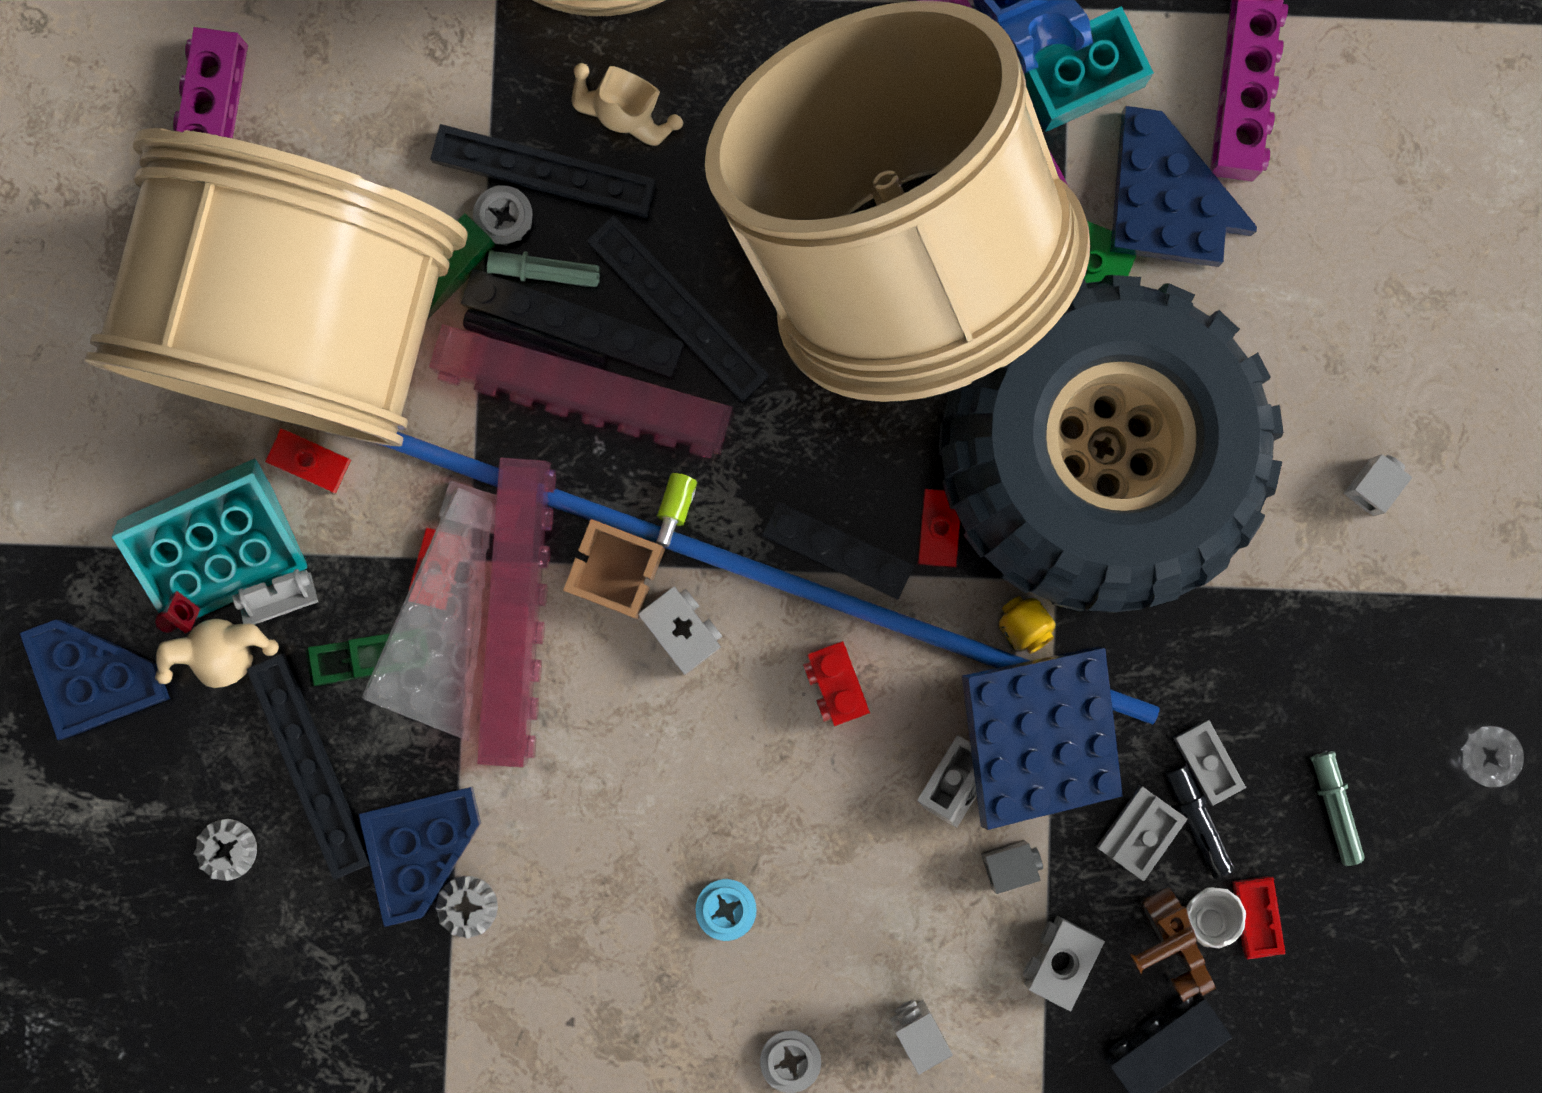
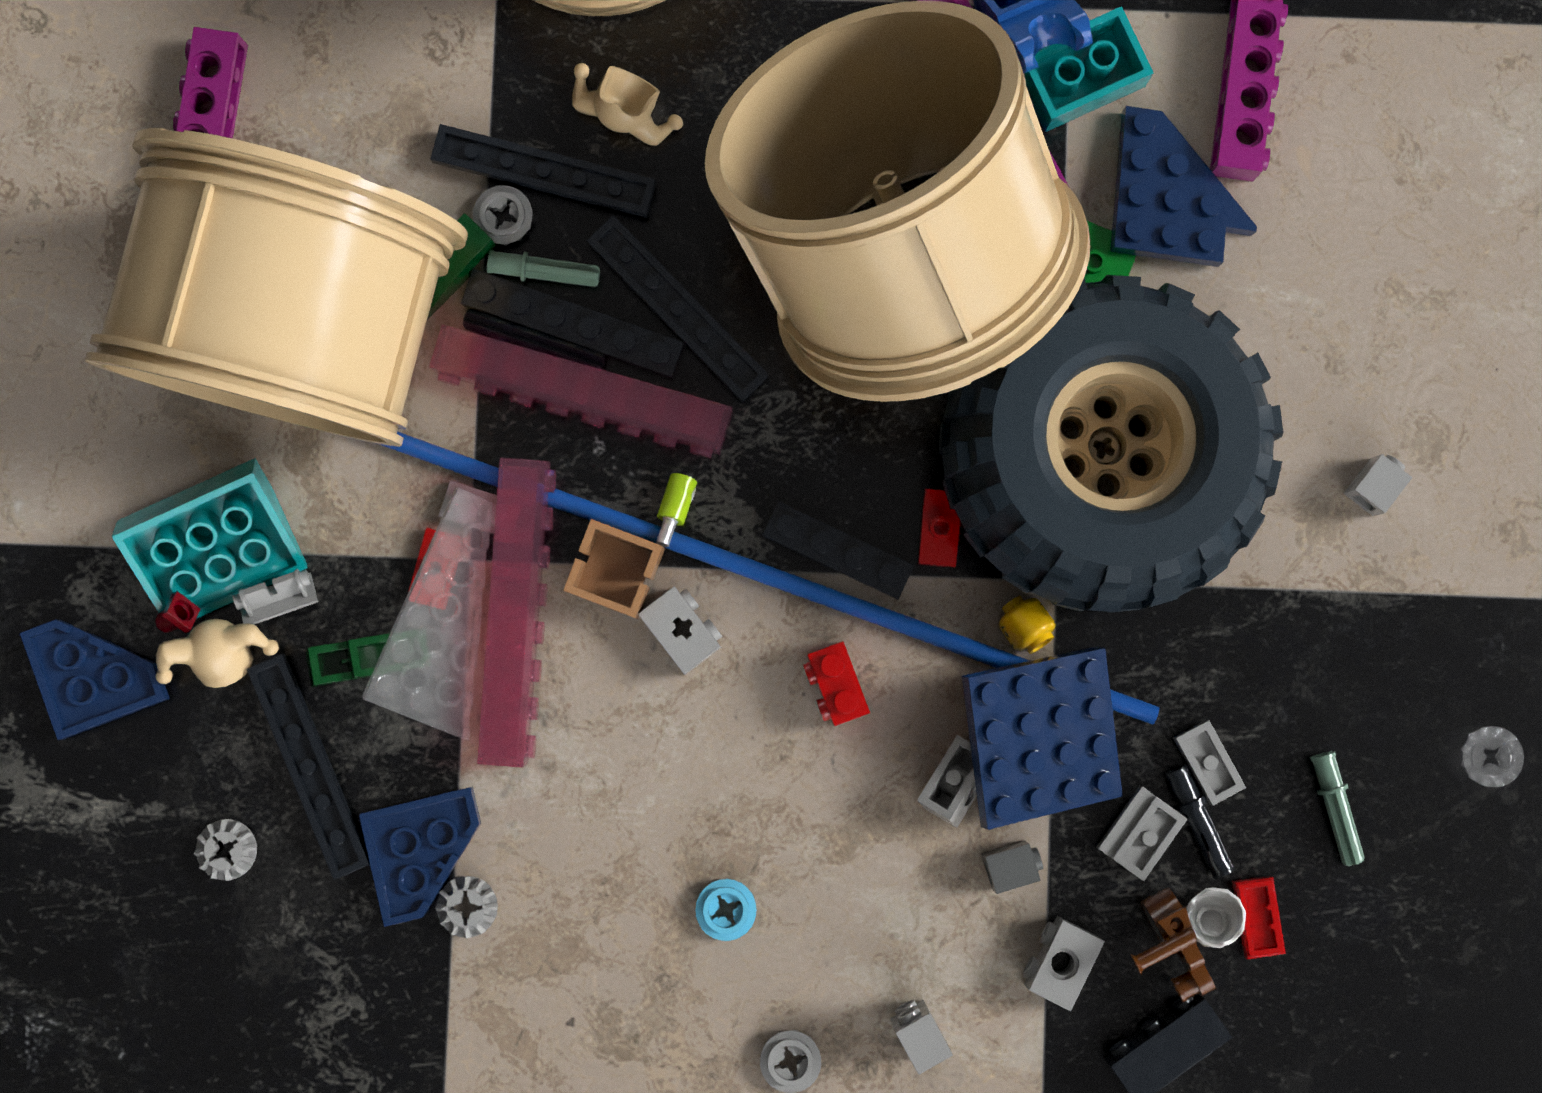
red plate [265,428,351,494] -> none

